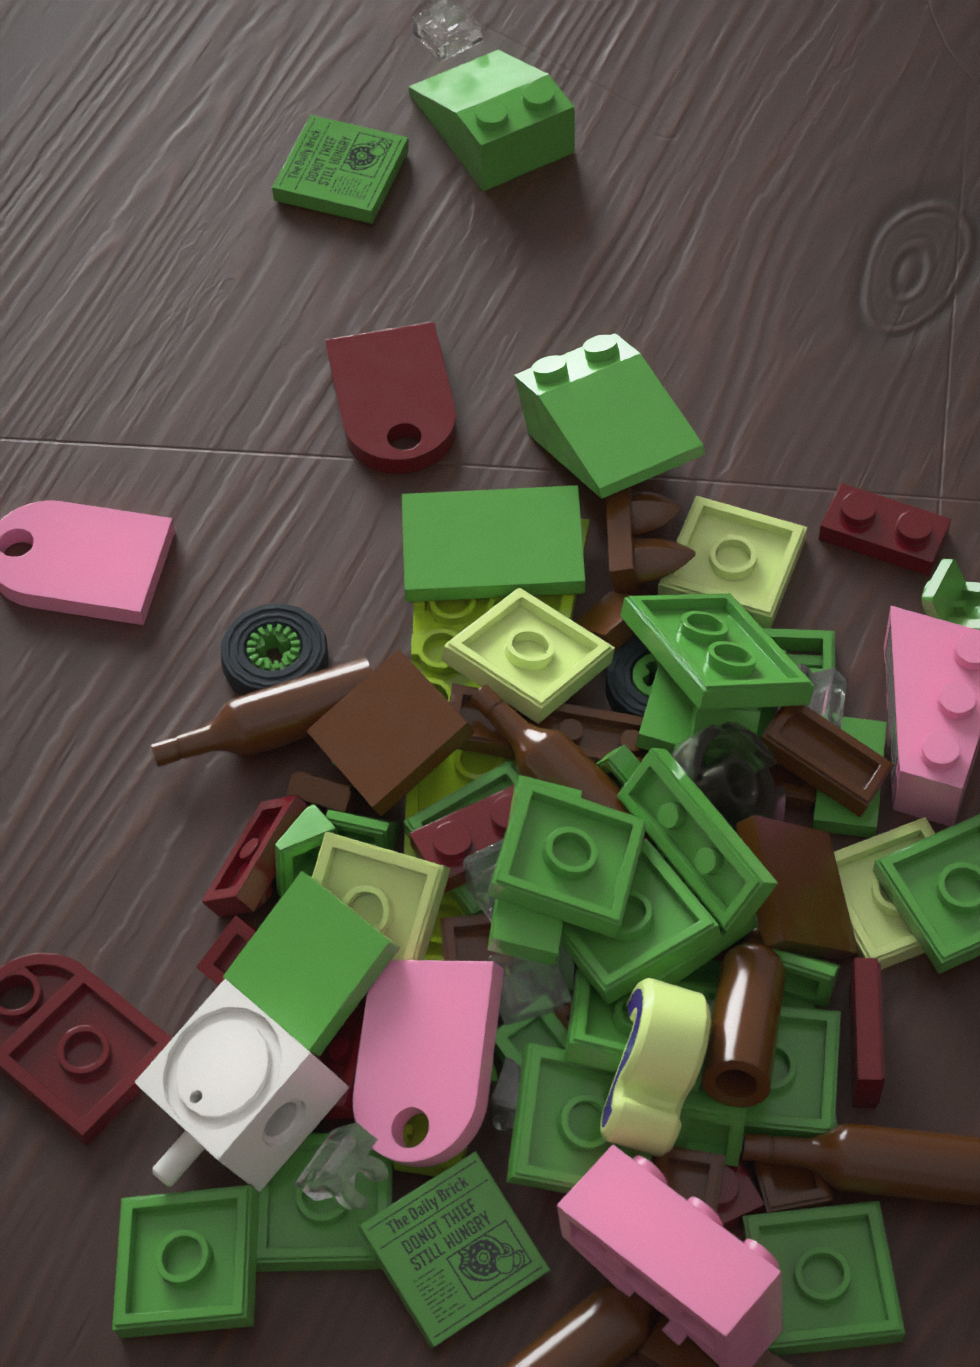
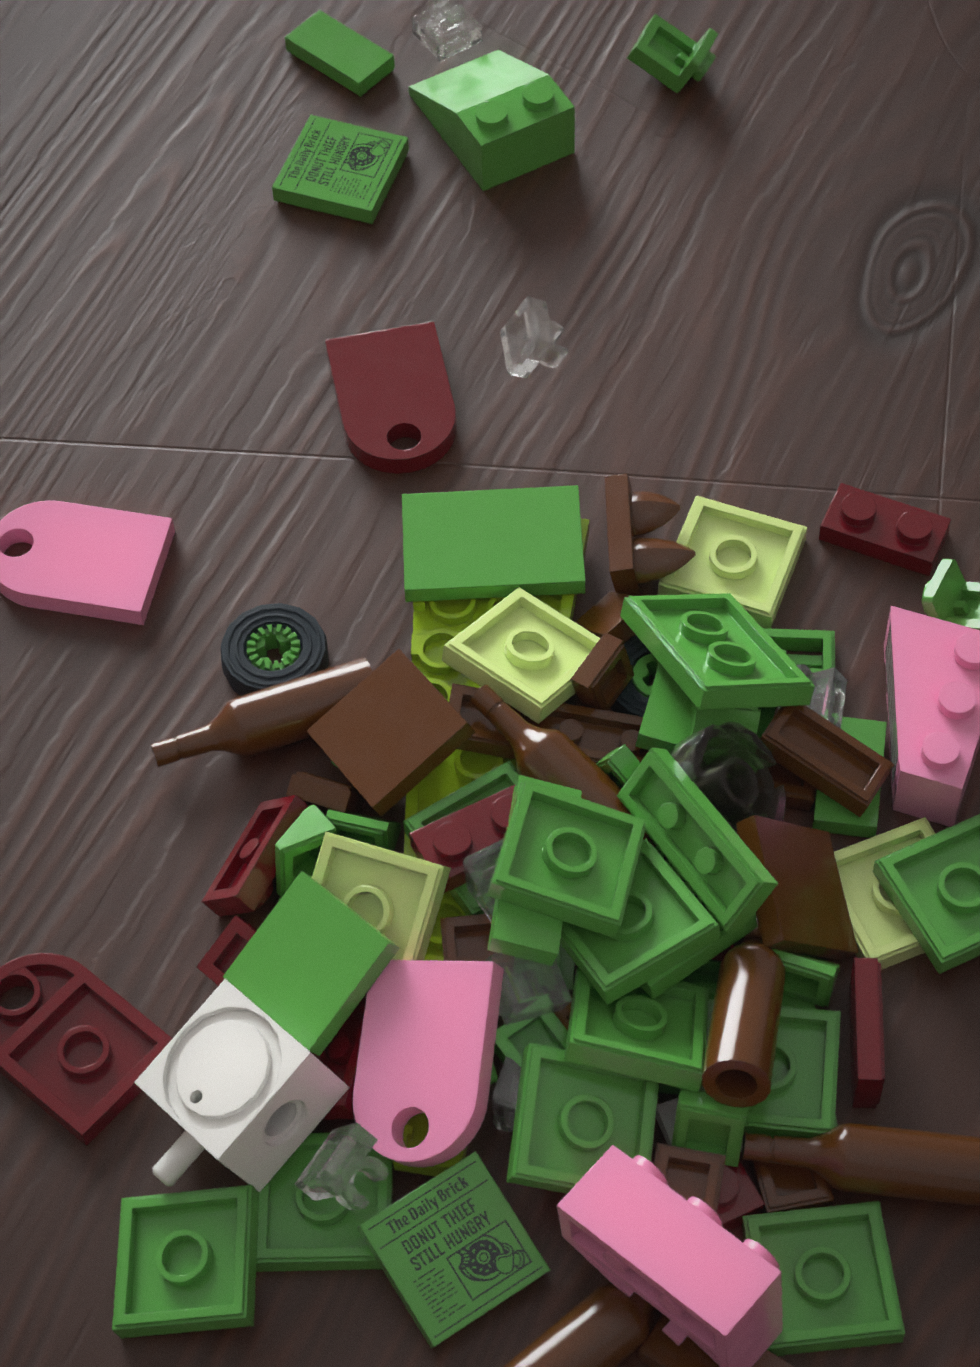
bright green slope [514,334,705,499] -> none
yellowish green animal [600,978,711,1157] -> none
none -> bright green tile [285,10,395,97]
none -> clear tile [500,296,568,378]
none -> reddish brown tile [571,632,634,711]
none -> bright green bracket [627,14,719,94]

